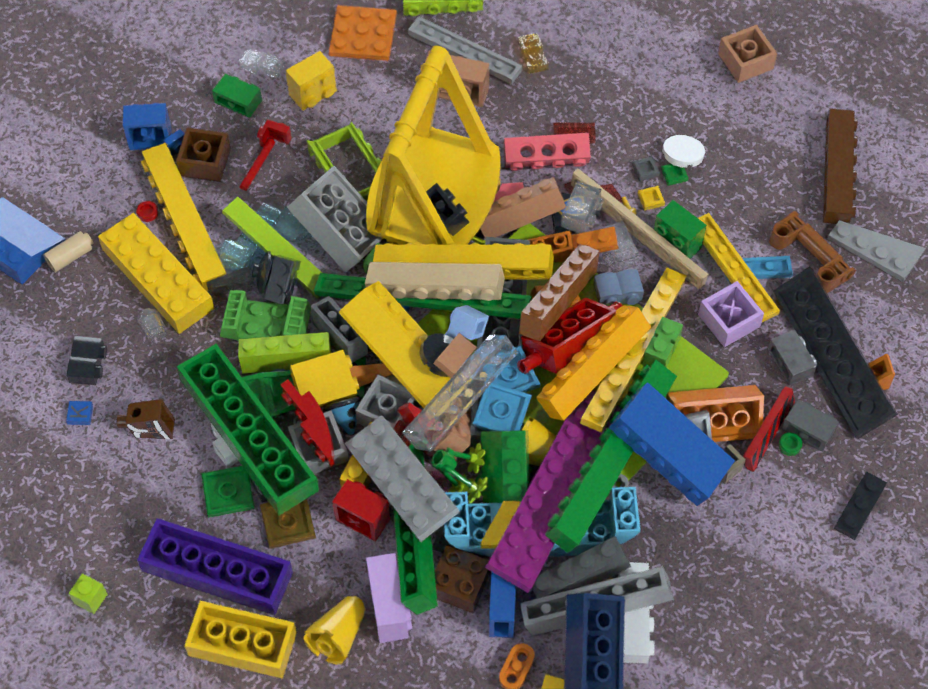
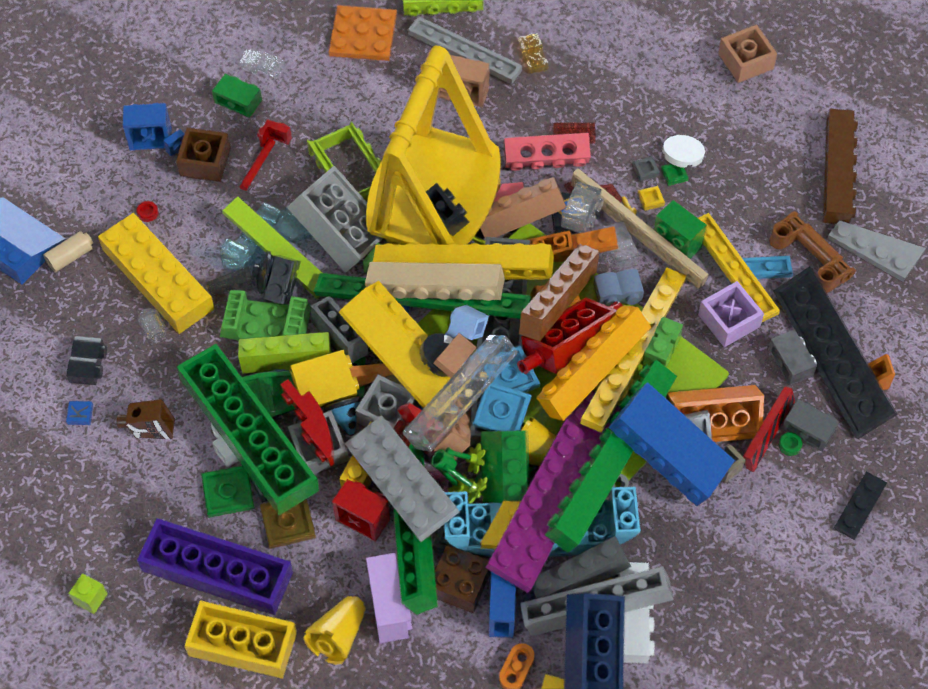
yellow brick [141,143,228,291] -> none
yellow brick [285,51,337,111] -> none

